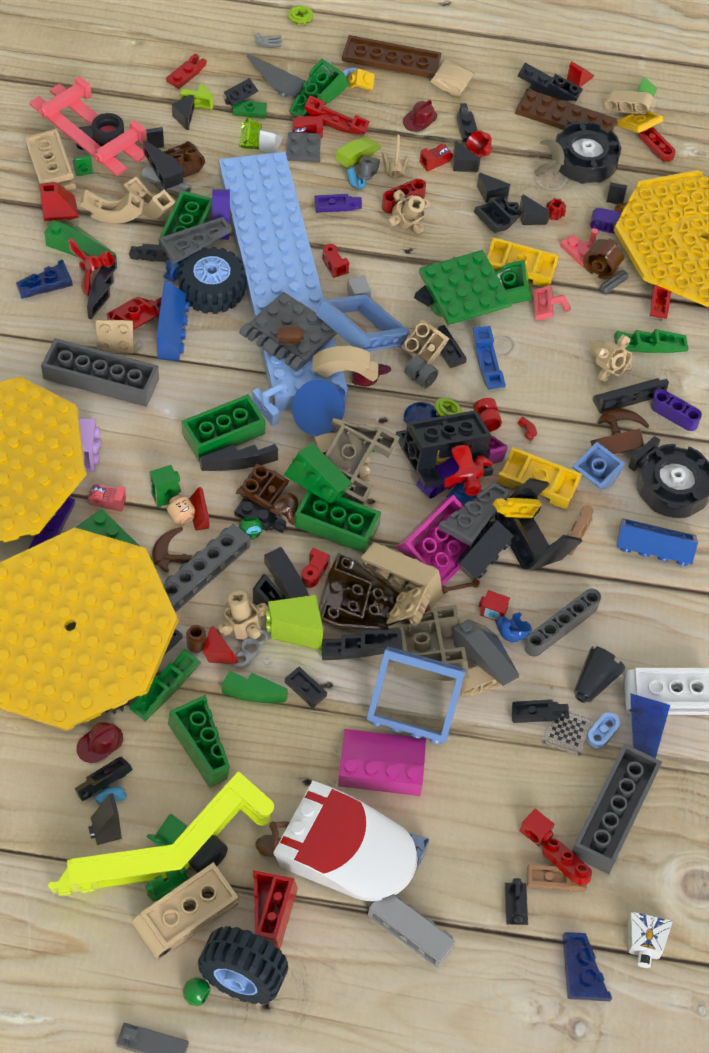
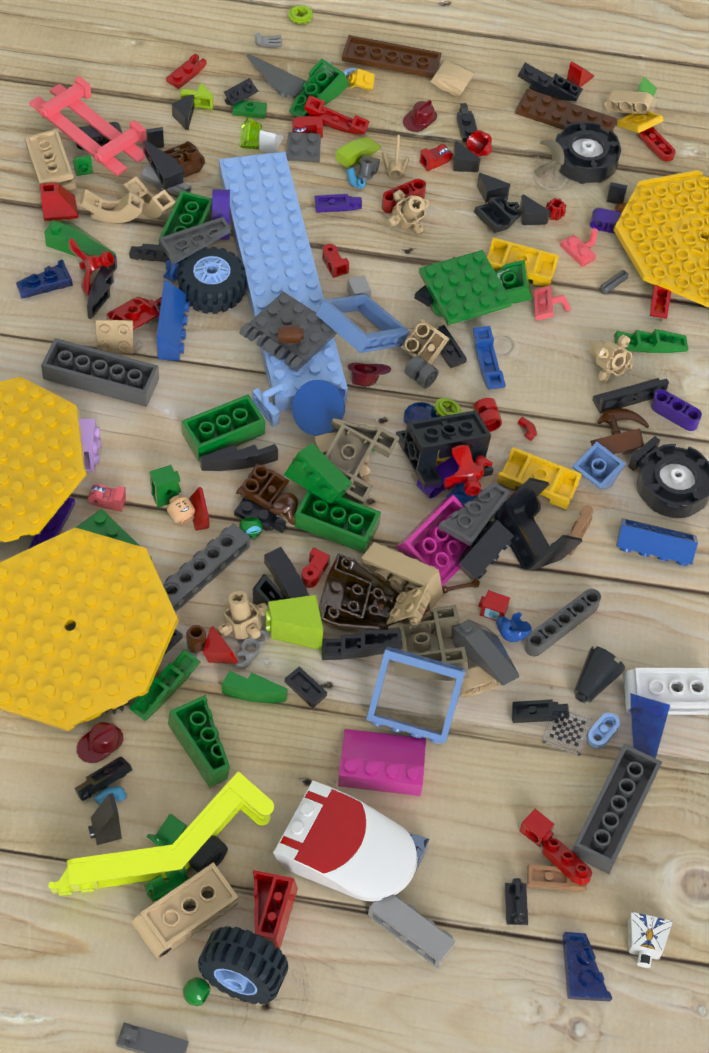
black tyre [92,113,124,144] -> none
reddish brown piece [152,527,193,572] -> none
reddish brown piece [256,821,290,857] -> none
tan arch [313,346,378,381] -> none
magenta slope [486,436,508,464] -> none
yellow hinge [492,498,542,518] -> none
reddish brown brick [583,239,624,279] -> none

